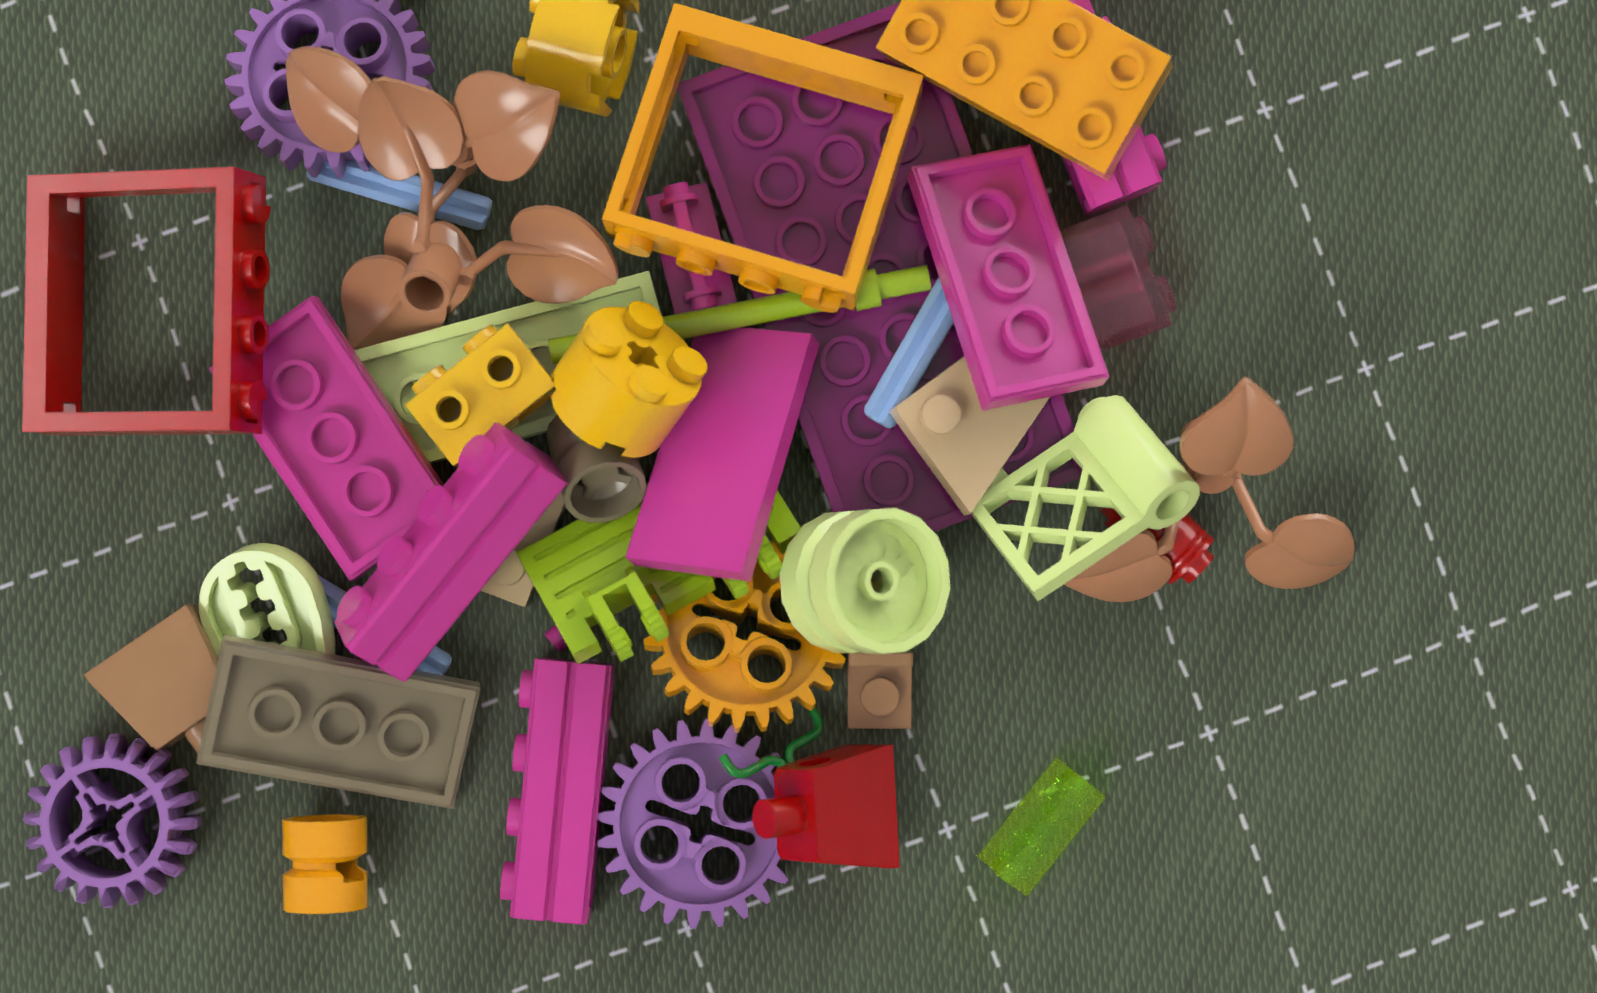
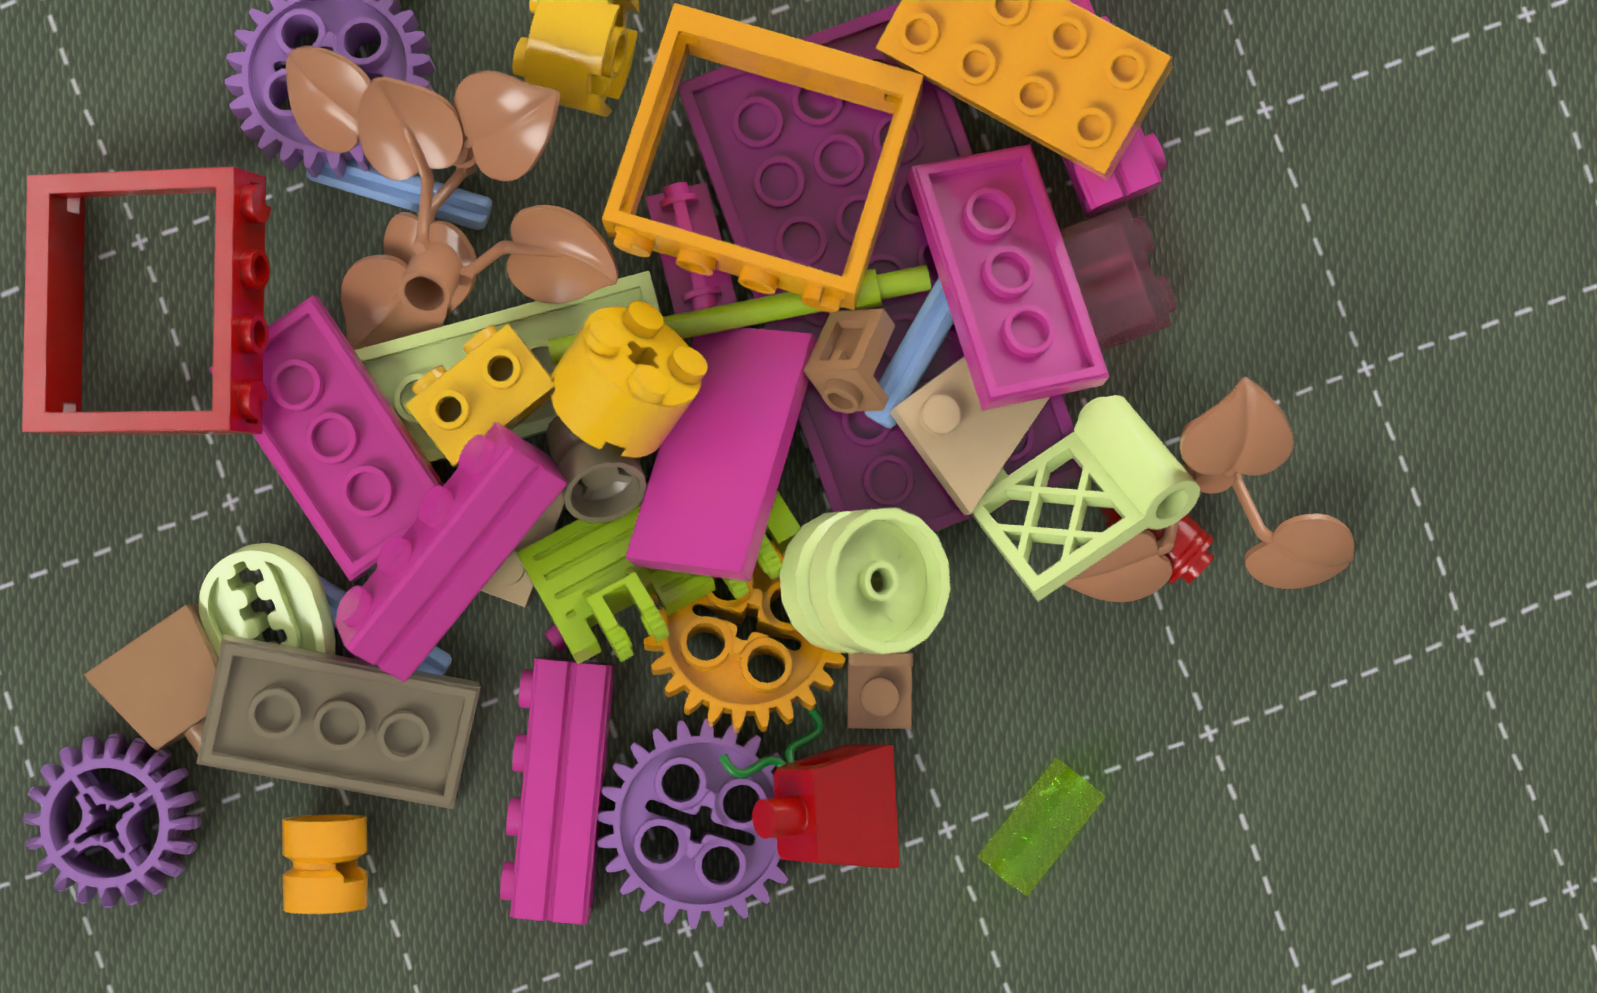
none -> medium nougat bracket [803,309,895,413]

